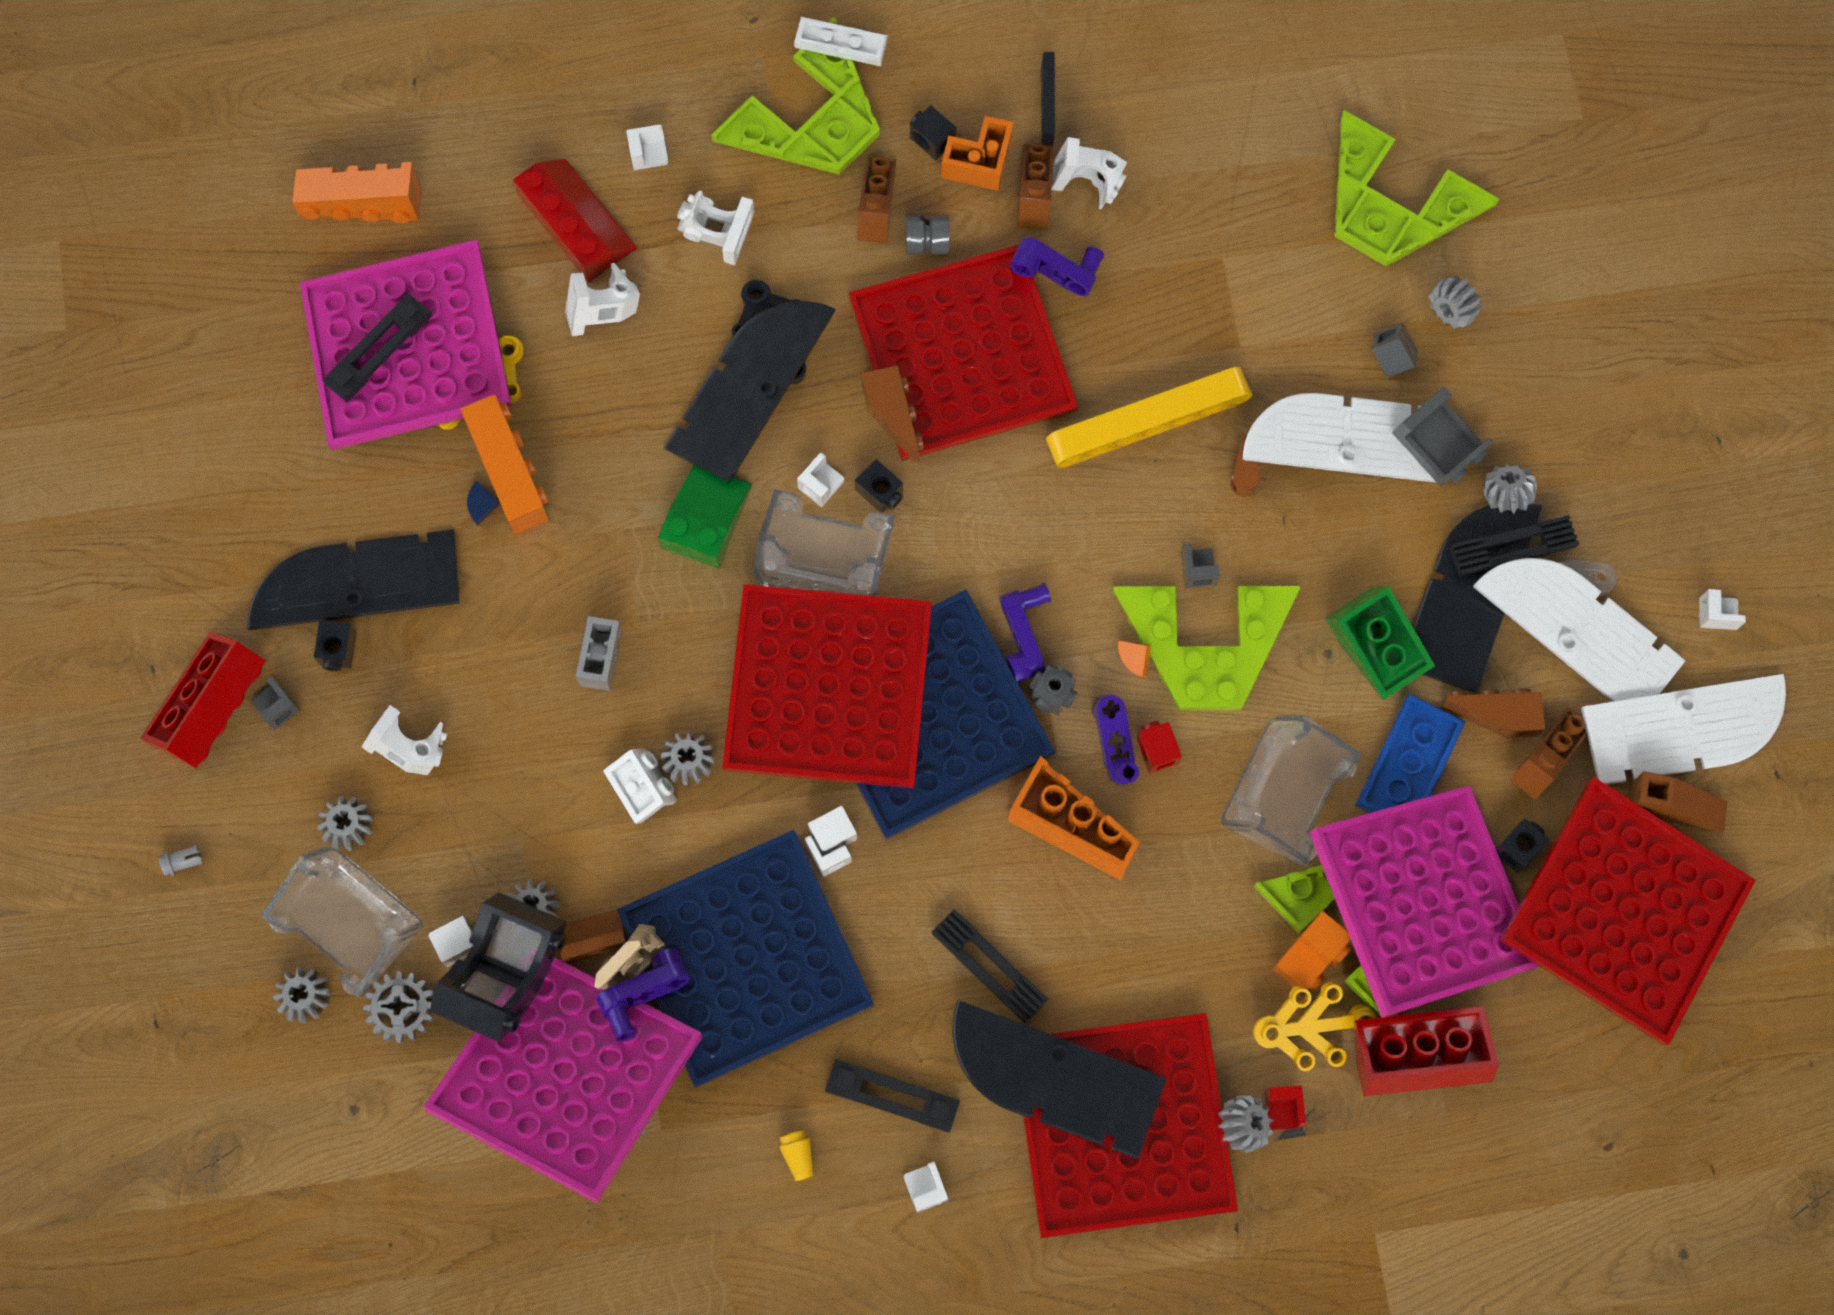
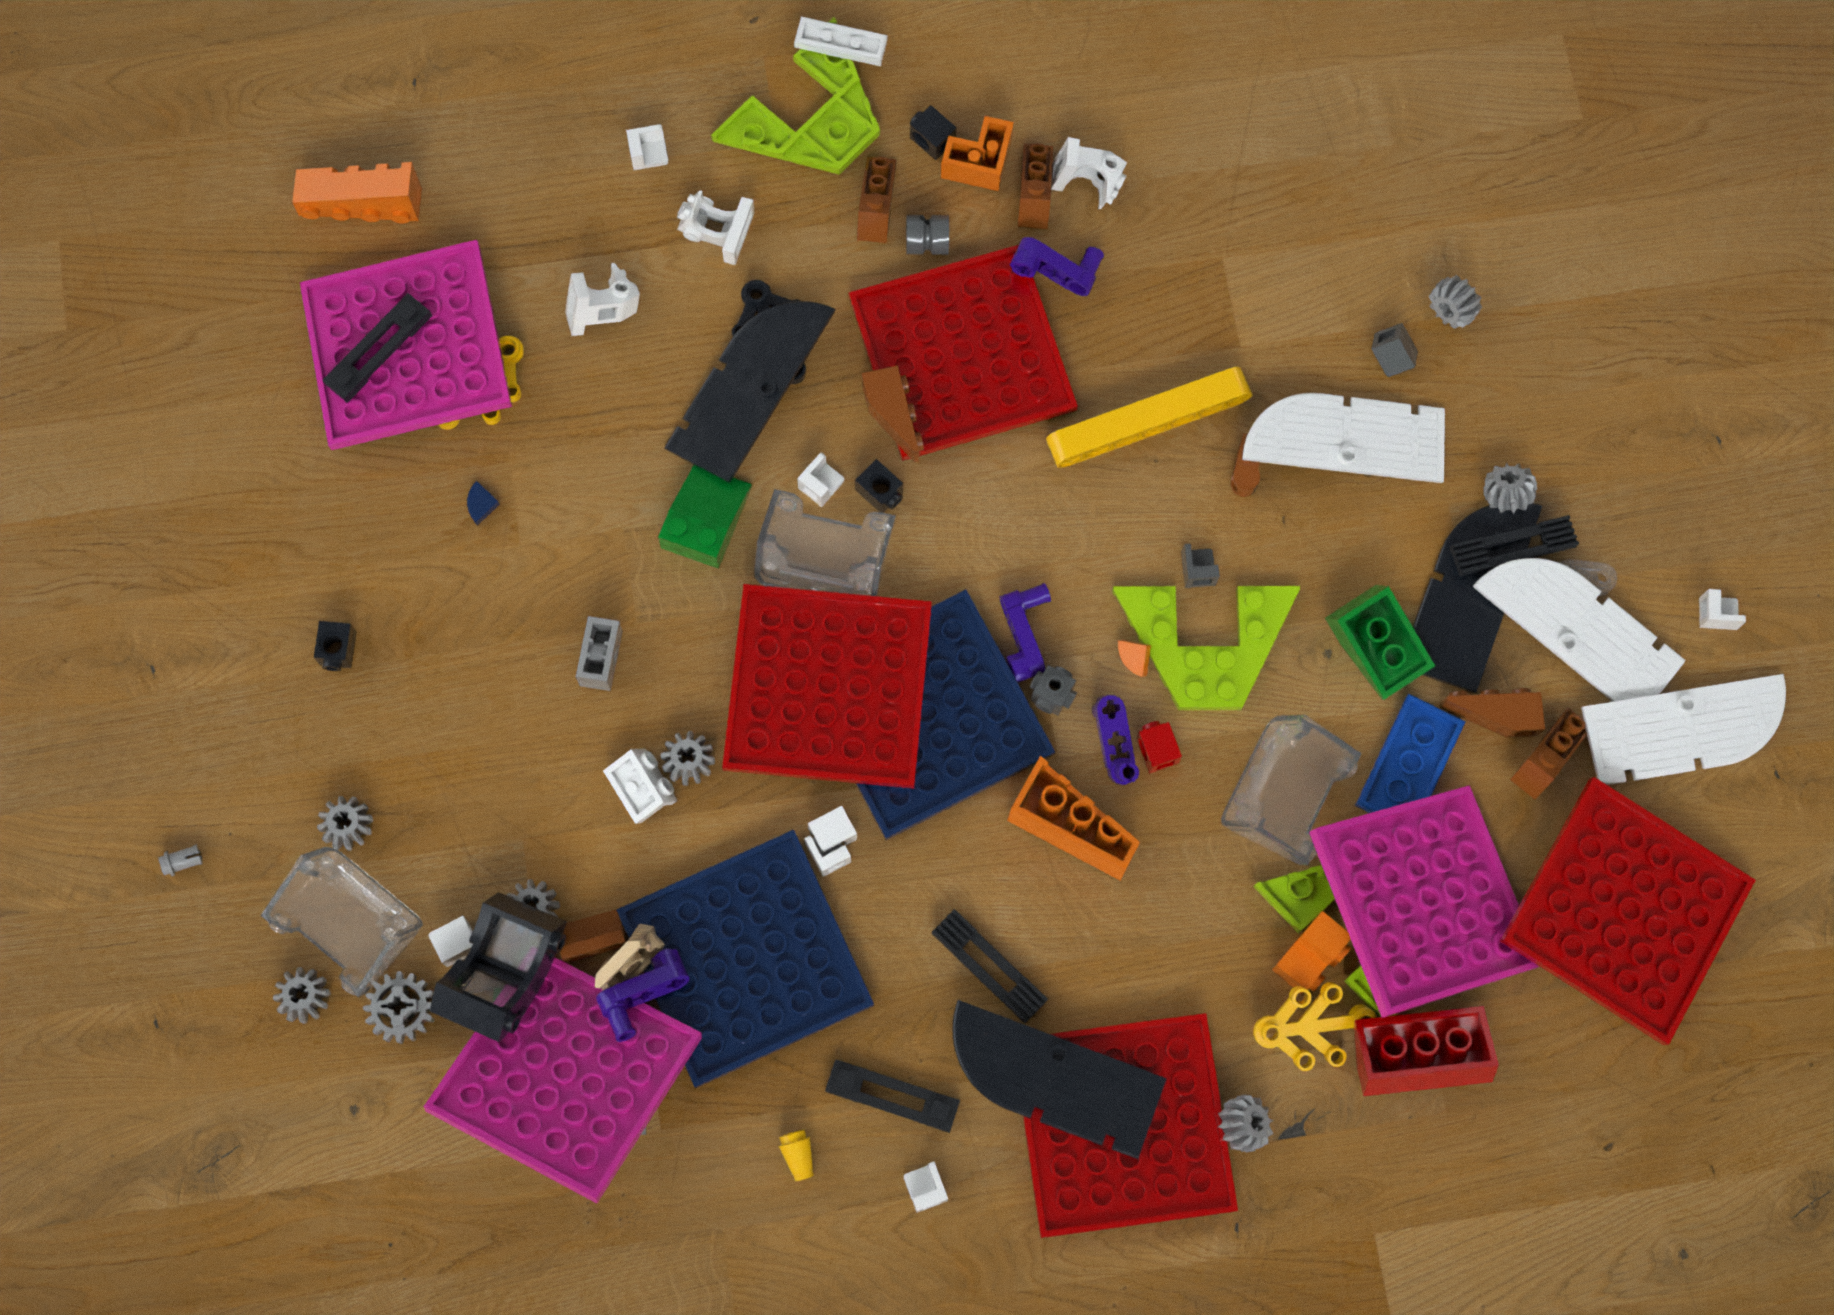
red slope [140,632,266,768] -> none
black door [247,529,460,630] -> none
dark grey panel [252,676,300,731] -> none
white tile [362,705,447,775] -> none
orange wedge [460,394,549,535] -> none
red slope [513,159,637,282] -> none
black tile [1041,52,1055,146] -> none
red panel [1265,1085,1306,1130] -> none
lime wing [1334,110,1499,266] -> none
dark grey panel [1392,386,1493,487] -> none
black brick [1496,818,1549,873] -> none
dark orange slope [1630,771,1727,833] -> none

